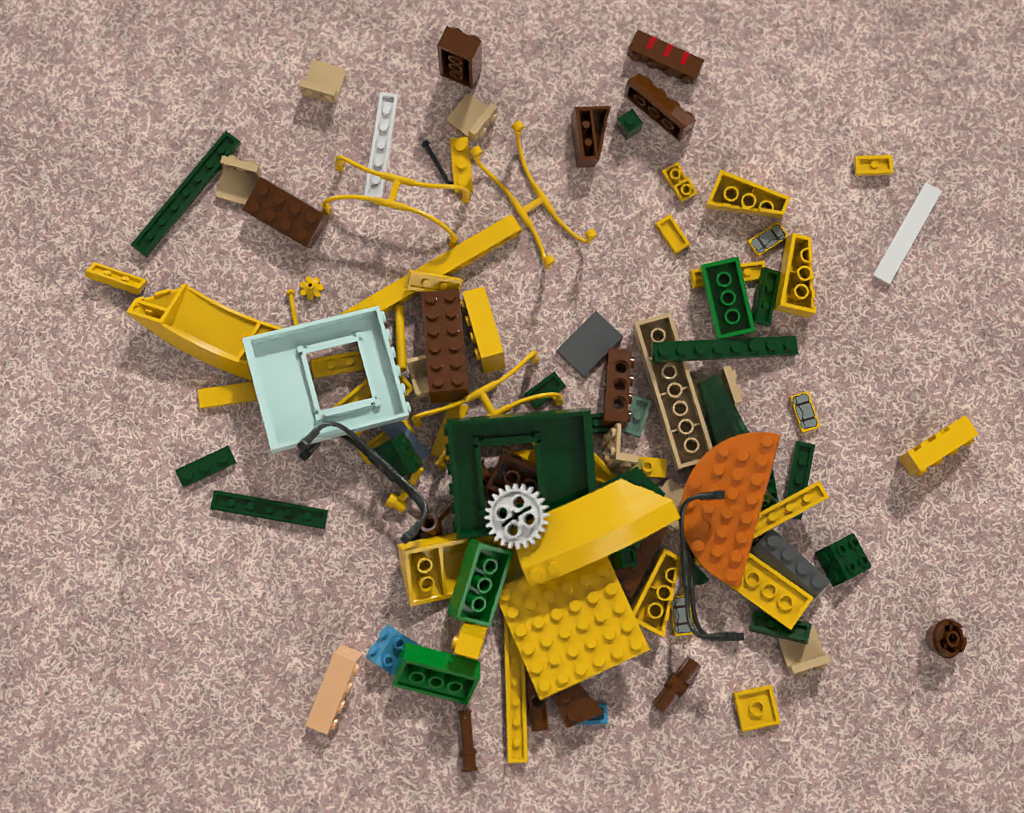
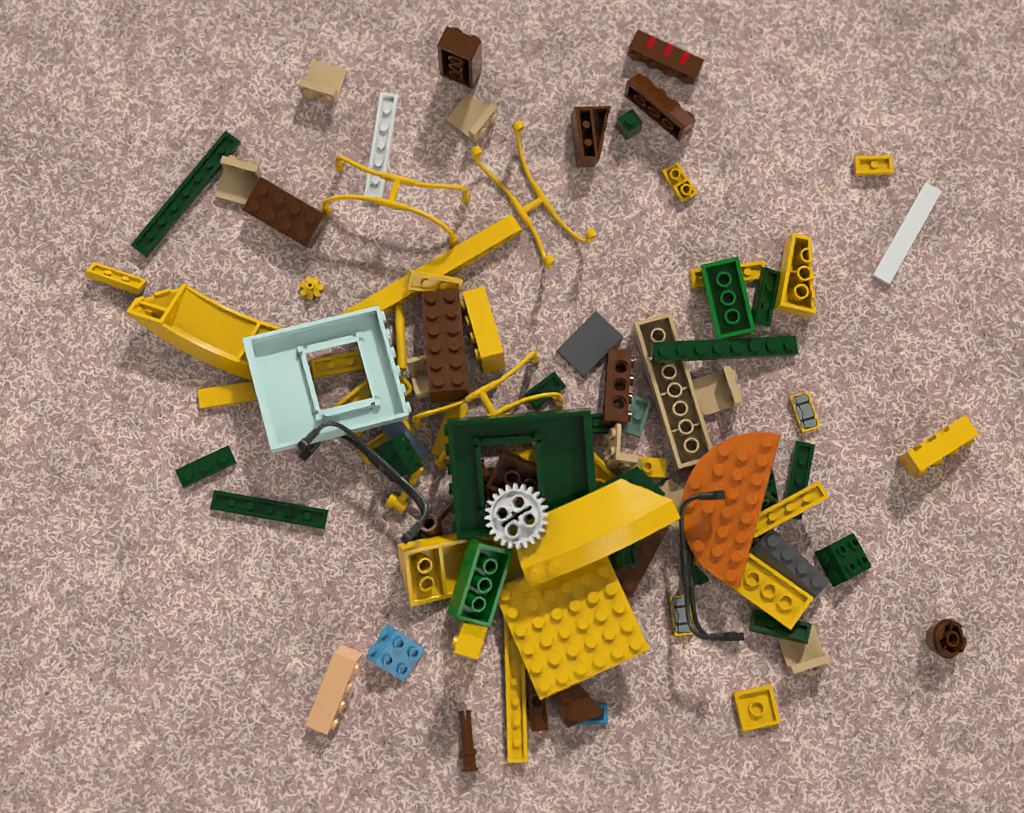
yellow axle [285,289,299,326] -> none
green slope [392,642,481,705] -> none
black axle [421,140,454,185] -> none
yellow plate [450,137,473,194] -> none
yellow wedge [631,549,681,638] -> none
reddish brown piece [652,656,701,714] -> none
yellow tile [654,214,691,256] -> none
clear green wedge [696,373,749,447] -> none
yellow wedge [705,170,791,219] -> none
tile [747,221,789,258] -> none

